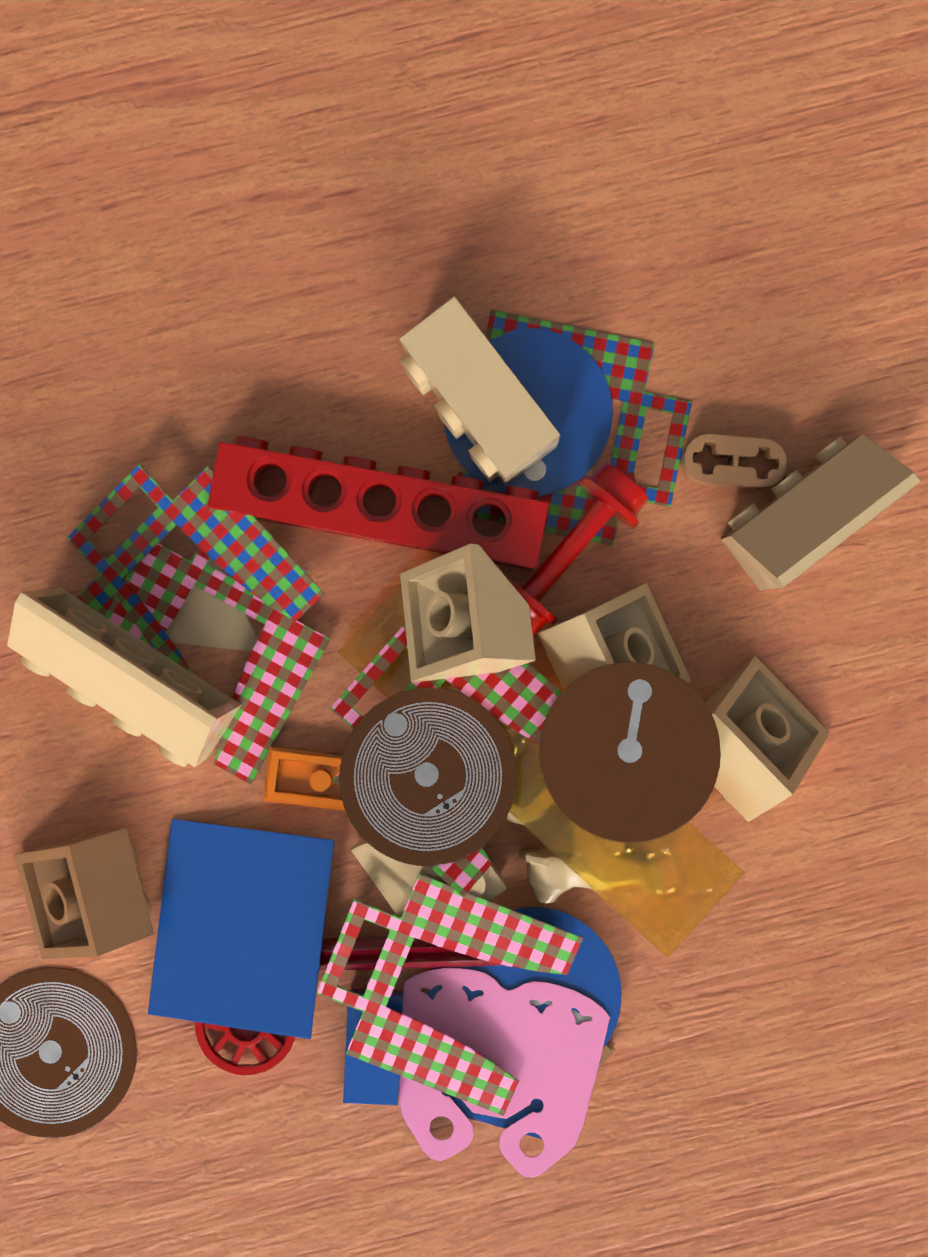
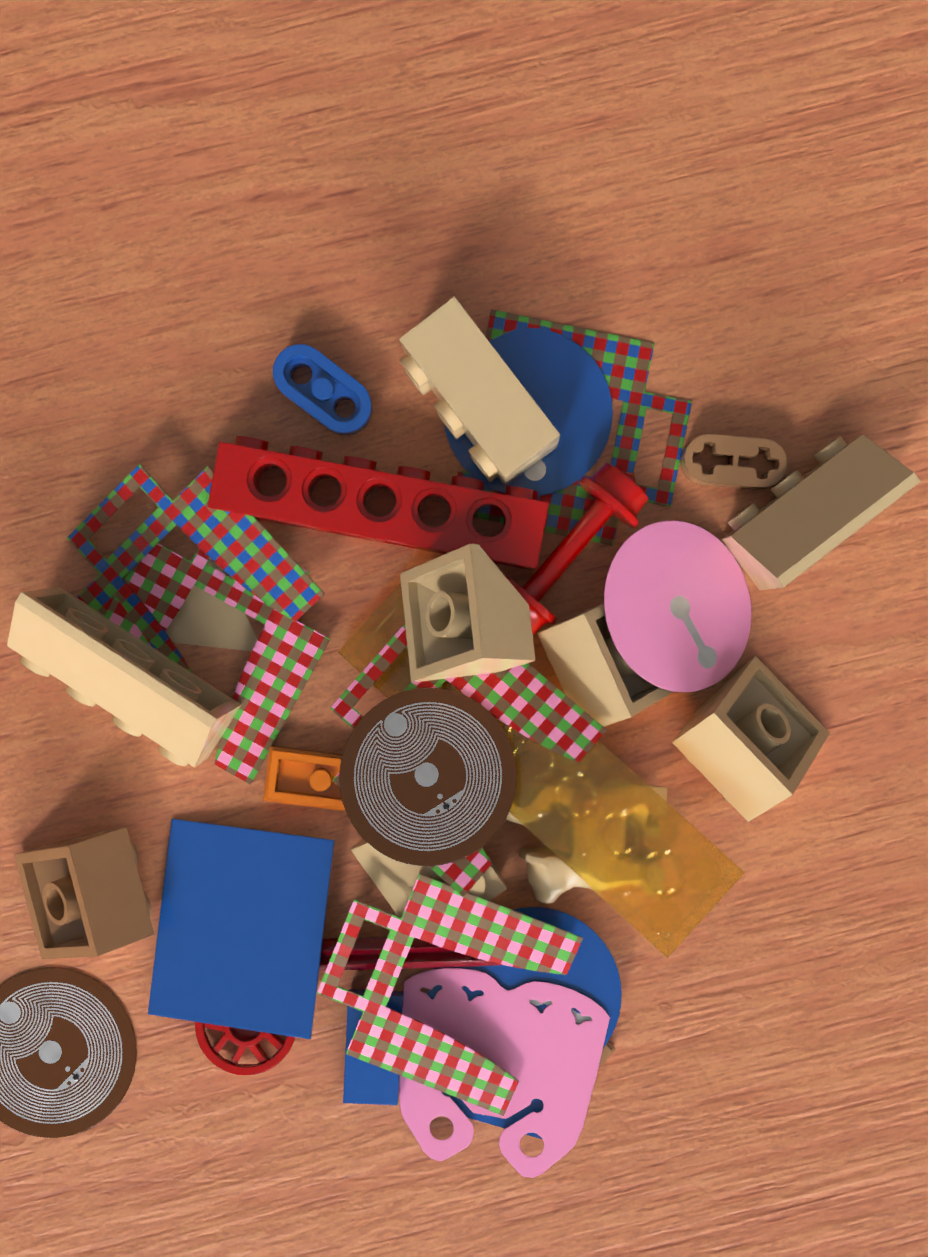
reddish brown piece [539,662,721,843] -> none
none -> blue plate [273,344,373,436]
none -> bright pink piece [604,521,752,692]

